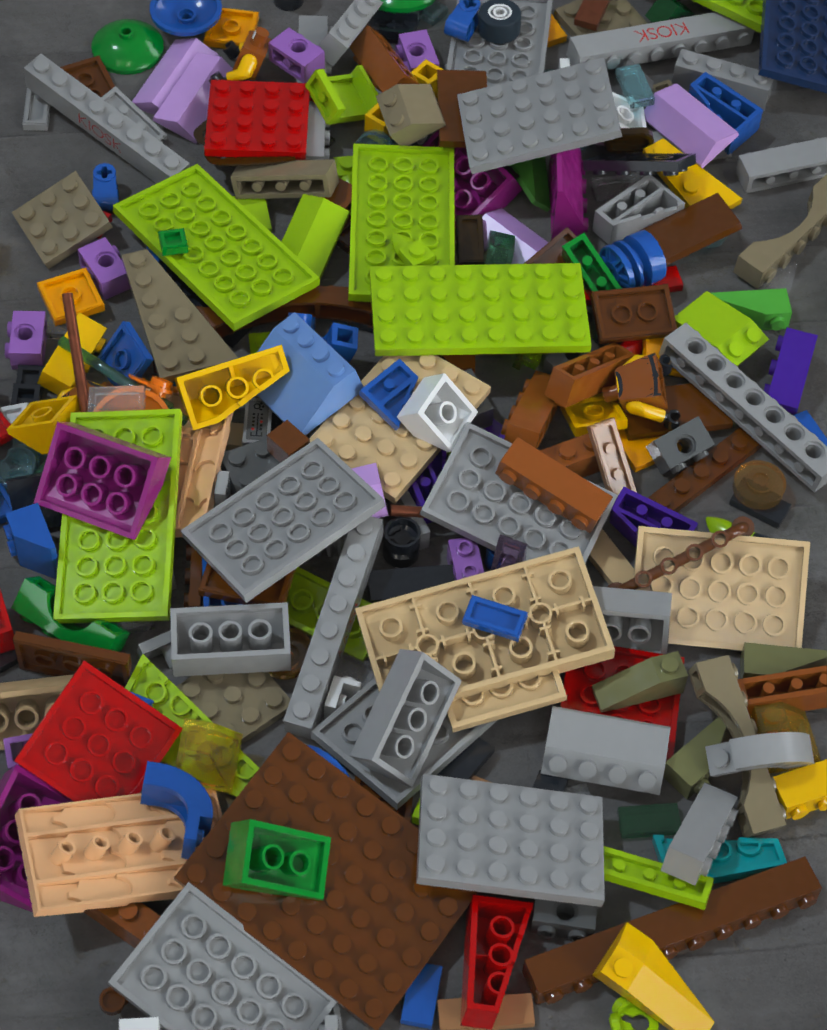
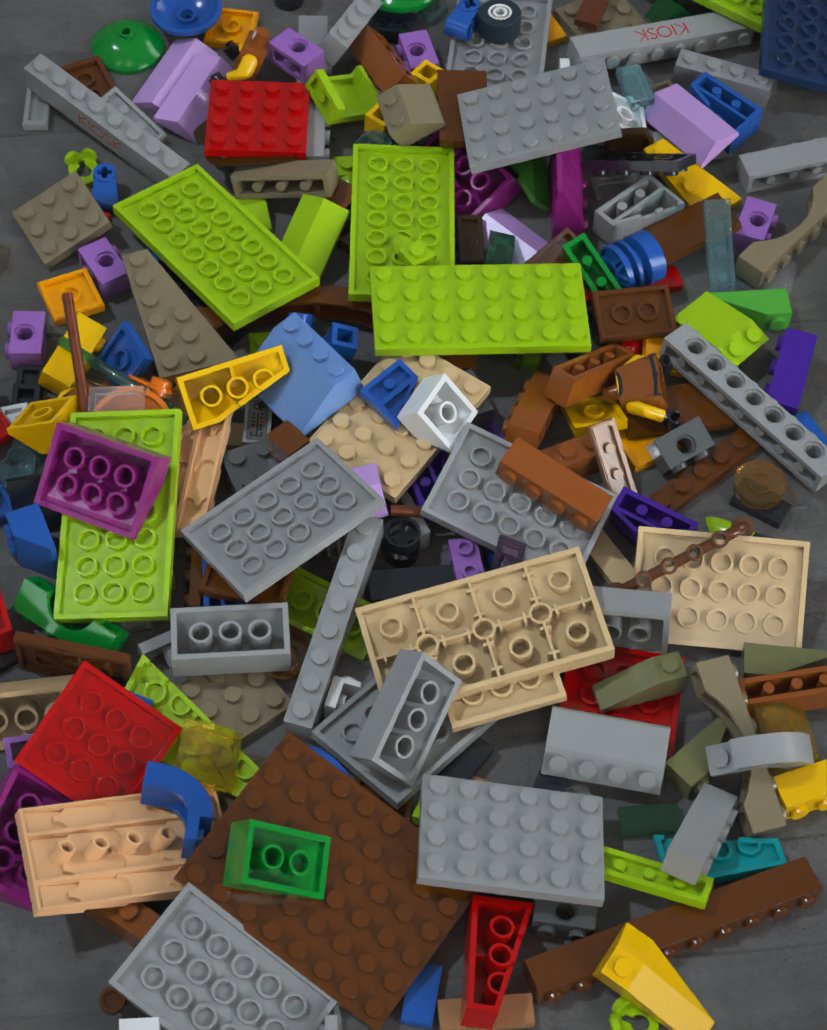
green tile [158,228,188,256] -> none
light grey tile [214,470,231,507] -> none
blue tile [462,595,528,642] -> none
none -> lime piece [64,148,98,187]
none -> clear light blue tile [703,199,736,293]
none -> medium lavender brick [730,196,779,252]

